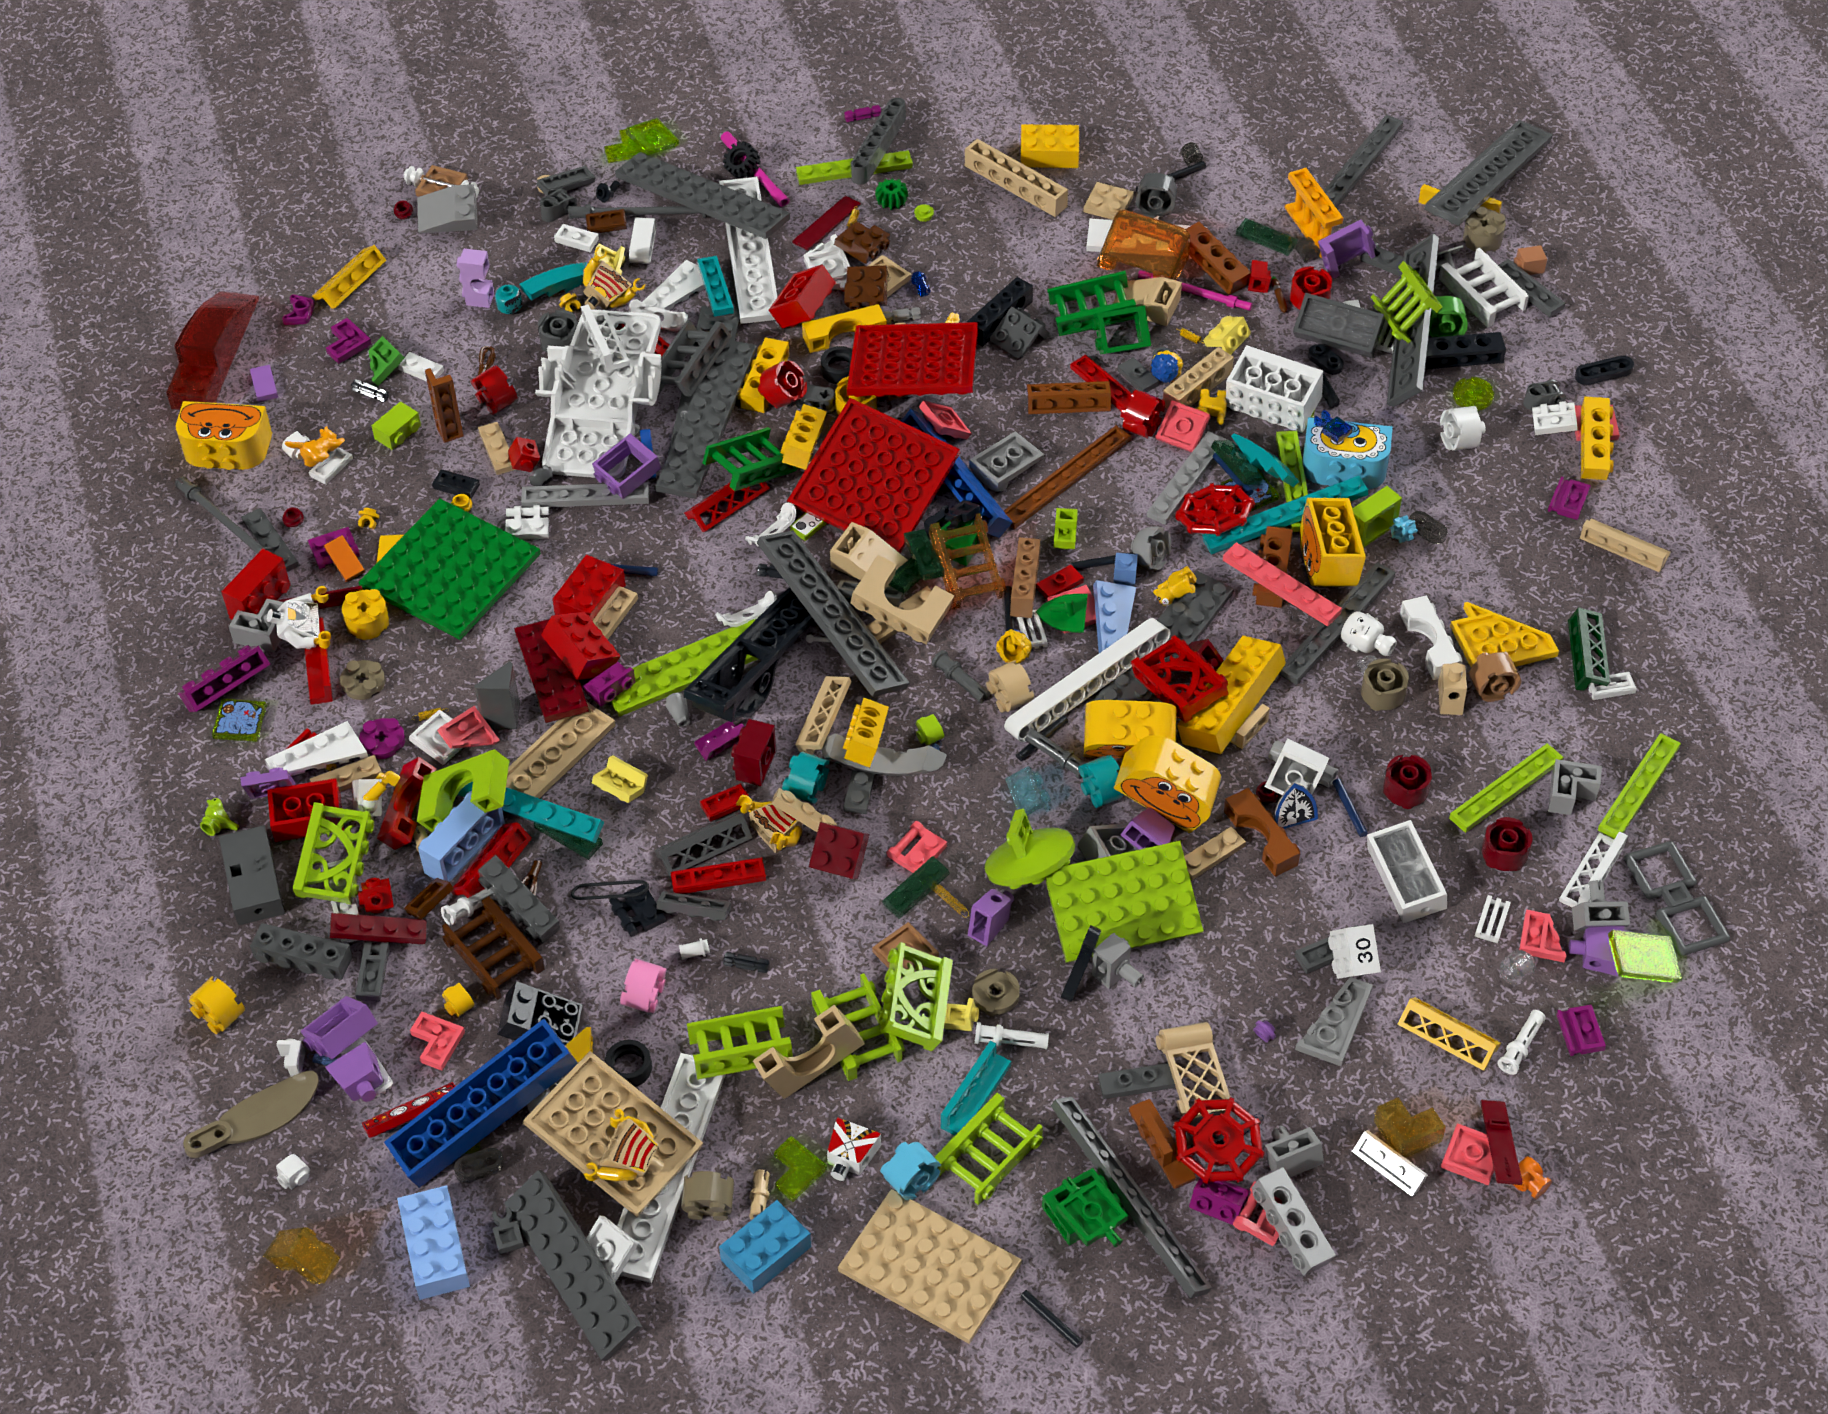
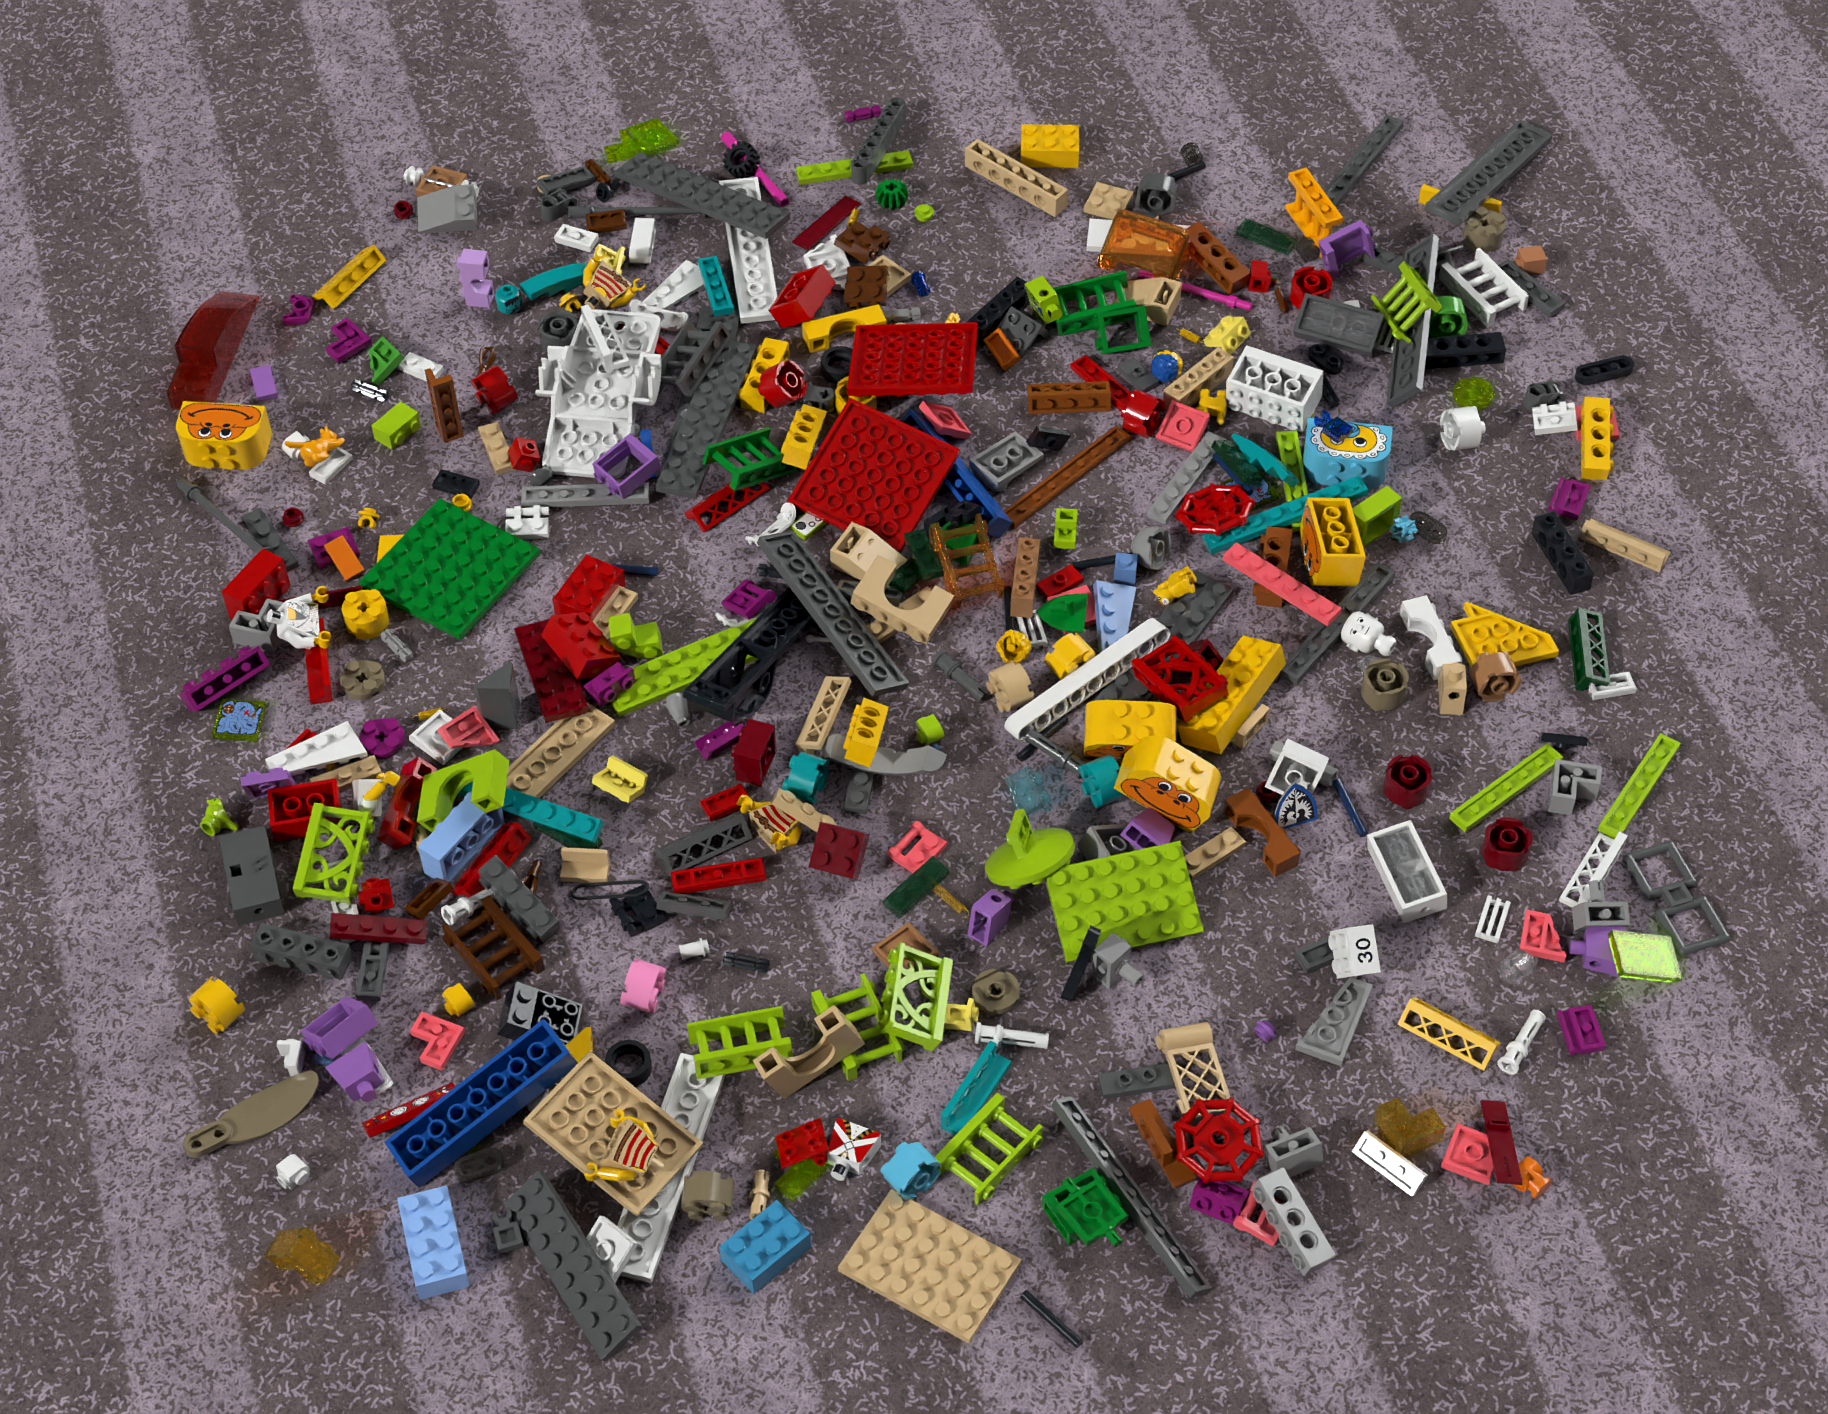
none -> light grey axle [380,629,413,662]
none -> tan panel [560,847,610,883]
none -> reddish brown axle [585,159,611,186]
none -> lime brick [608,613,663,659]
none -> magenta plate [721,579,776,620]
none -> red hinge [775,1117,828,1169]
none -> orange tile [983,328,1021,371]
none -> lime torso [1025,275,1063,324]
none -> black plate [1026,426,1071,450]
none -> yellow brick [1044,633,1095,680]
none -> black brick [1531,512,1594,595]
none -> black plate [1539,732,1588,749]

